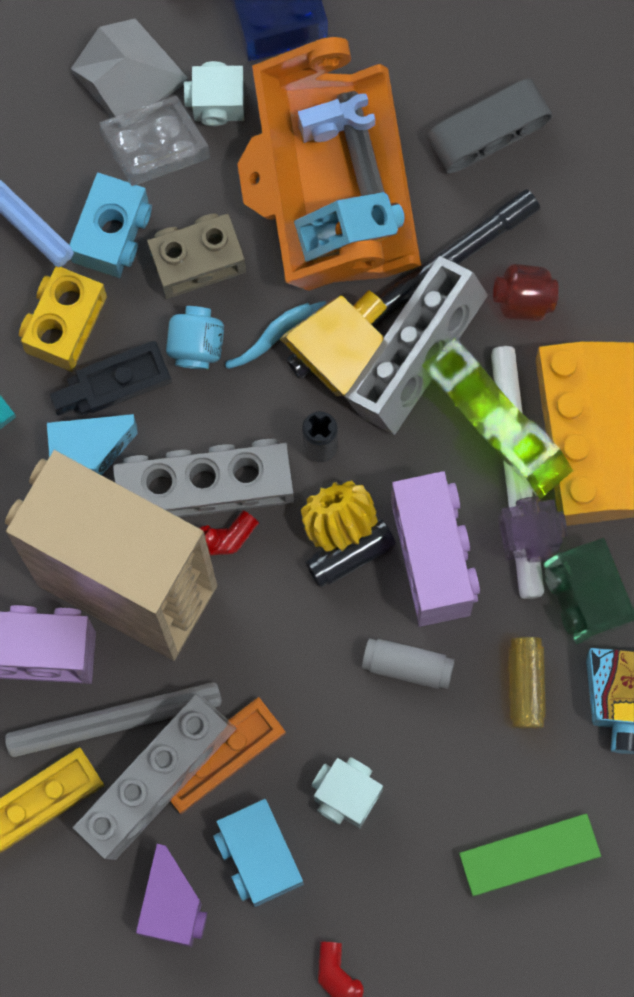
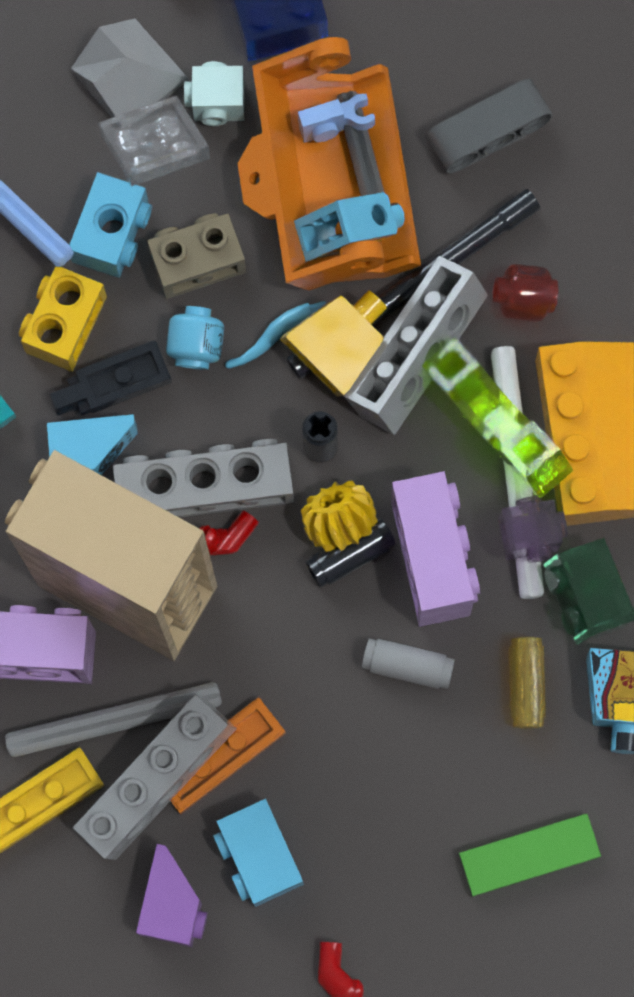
light aqua brick [311,757,383,829] -> none

